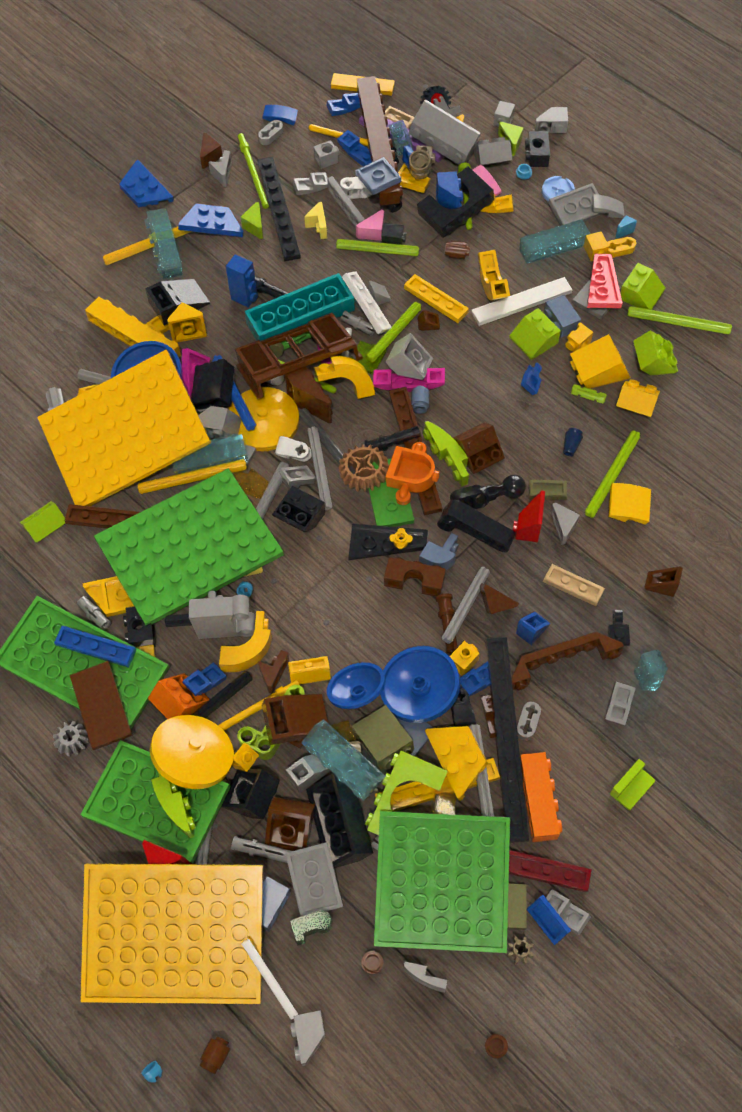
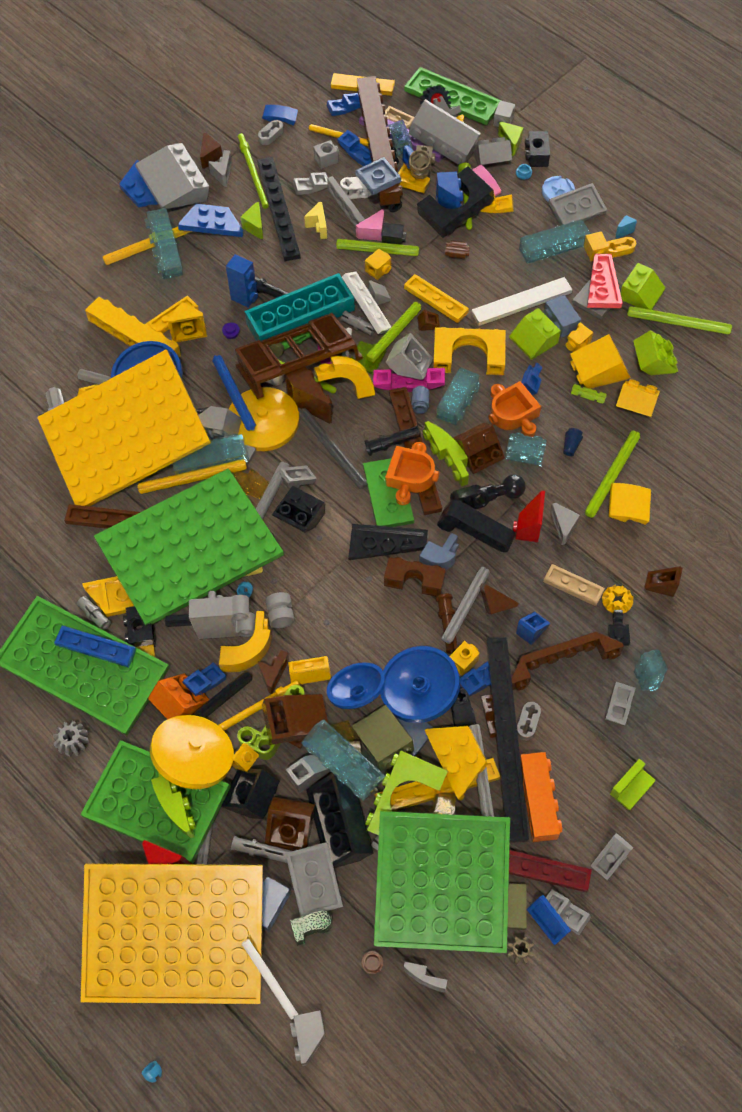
lime panel [20,501,65,542] -> none
reddish brown tile [70,661,133,750] -> none
slope [145,279,210,325] -> none
dark pink wing [182,348,210,399] -> none
black brick [191,359,235,409] -> none
reddish brown brick [199,1036,231,1074] -> none
white piece [275,436,312,462] -> none
light grey axle [307,426,332,511] -> none
medium nougat gear [339,444,389,492] -> none
yellow plate [390,528,413,549] -> none
yellow arch [478,250,510,300] -> none
reddish brown plate [485,1034,508,1059] -> none
olive tile [529,480,567,500] -> none
light grey slope [534,107,568,133] -> none
light grey slope [592,194,624,218] -> none
none -> light grey slope [135,143,209,210]
none -> dark purple plate [222,323,240,339]
none -> light grey wheel [265,592,295,628]
none -> yellow brick [365,249,391,280]
none -> bright green plate [404,67,502,125]
none -> yellow arch [433,327,506,375]
none -> clear light blue brick [436,367,481,425]
none -> orange piece [488,381,541,438]
none -> clear light blue brick [505,433,547,466]
none -> light grey slope [591,833,634,880]
none -> yellow gear [602,585,634,614]

